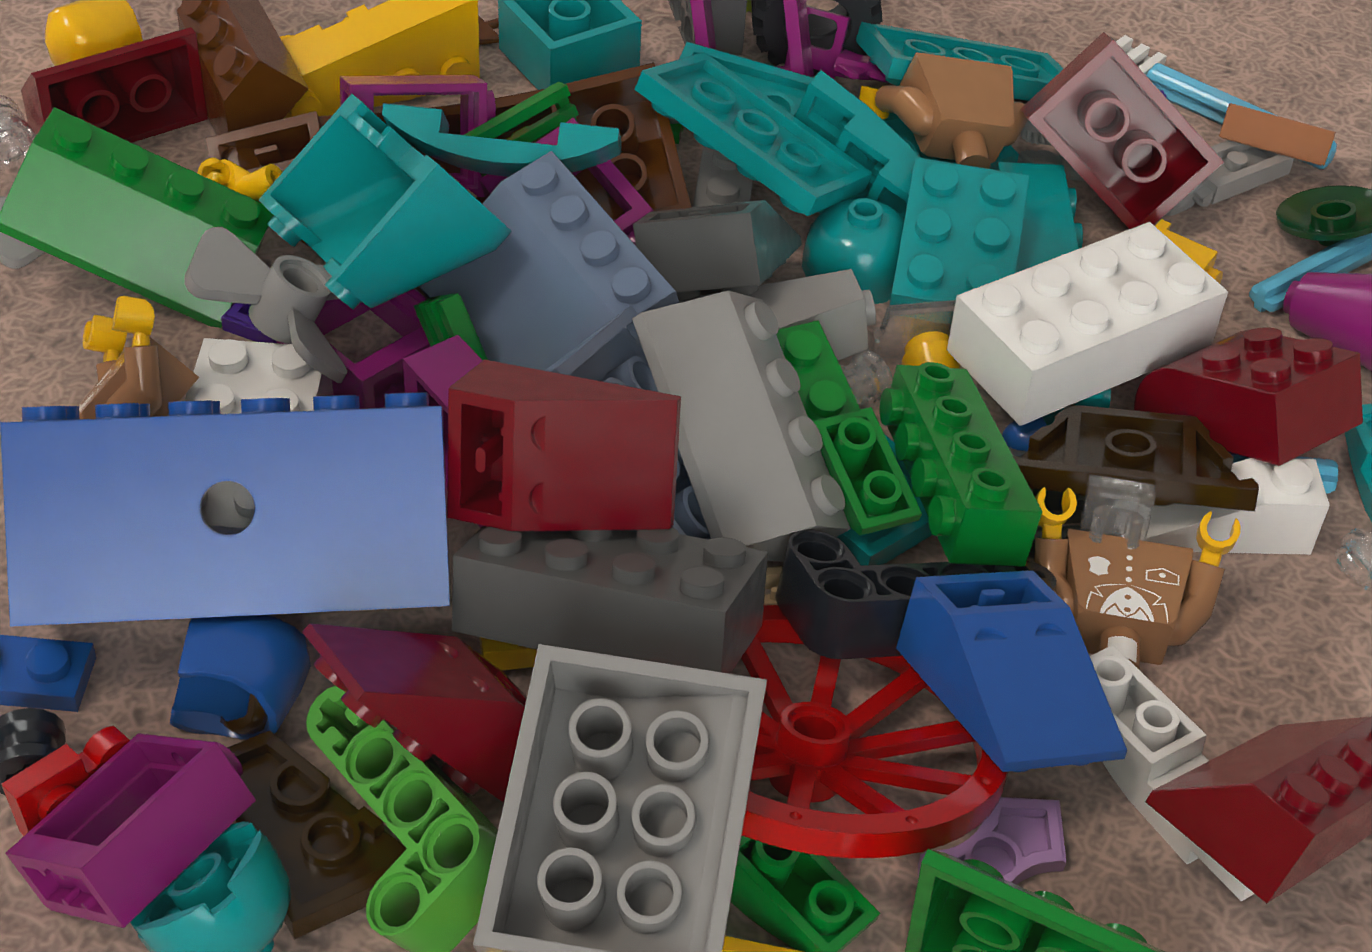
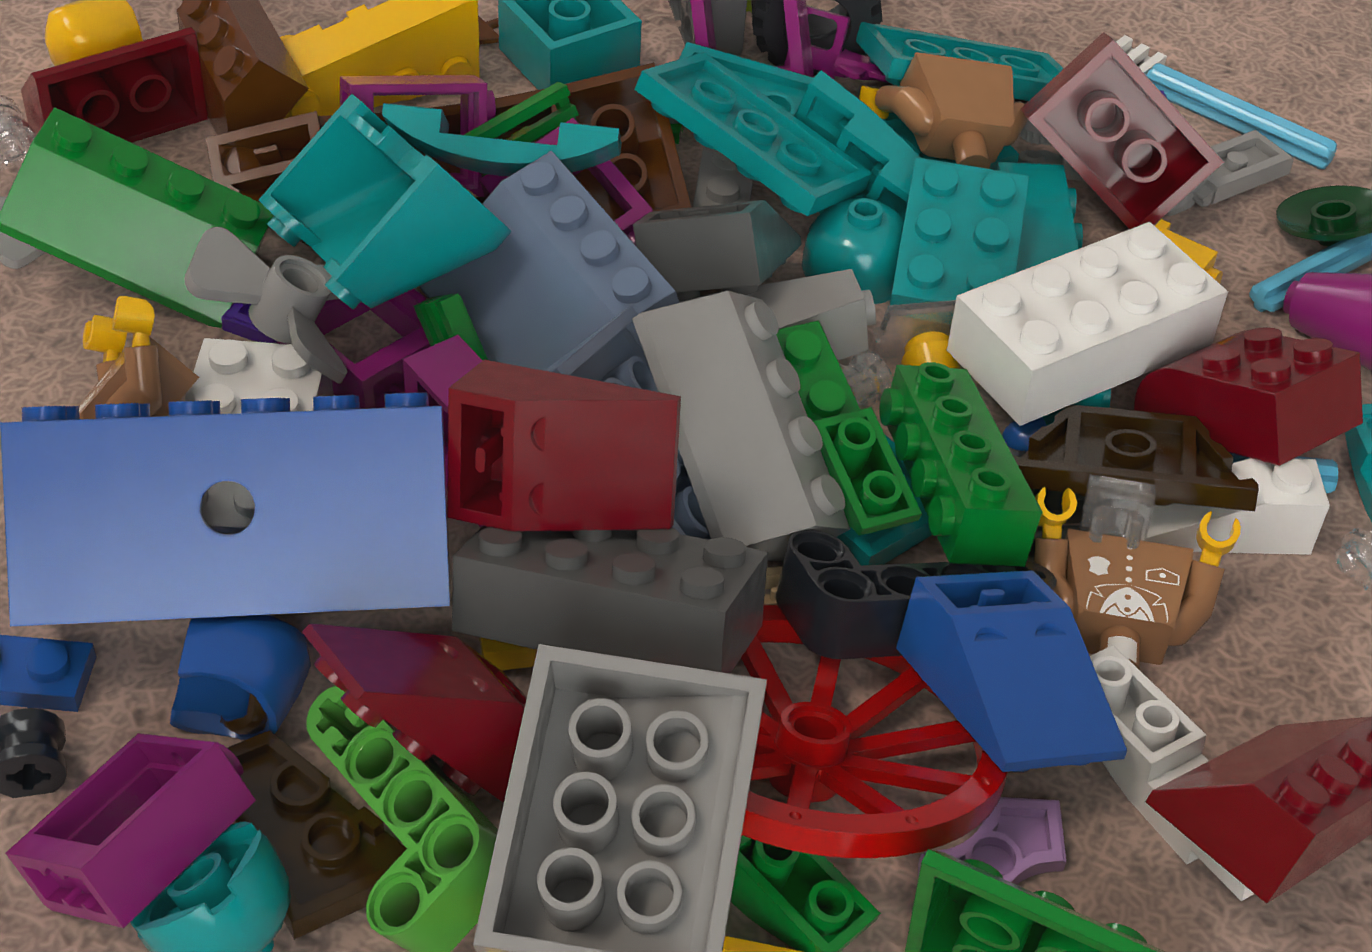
red plate [1,726,130,836] -> none
yellow arm [197,158,282,202] -> none
nougat slope [1219,103,1336,166] -> none

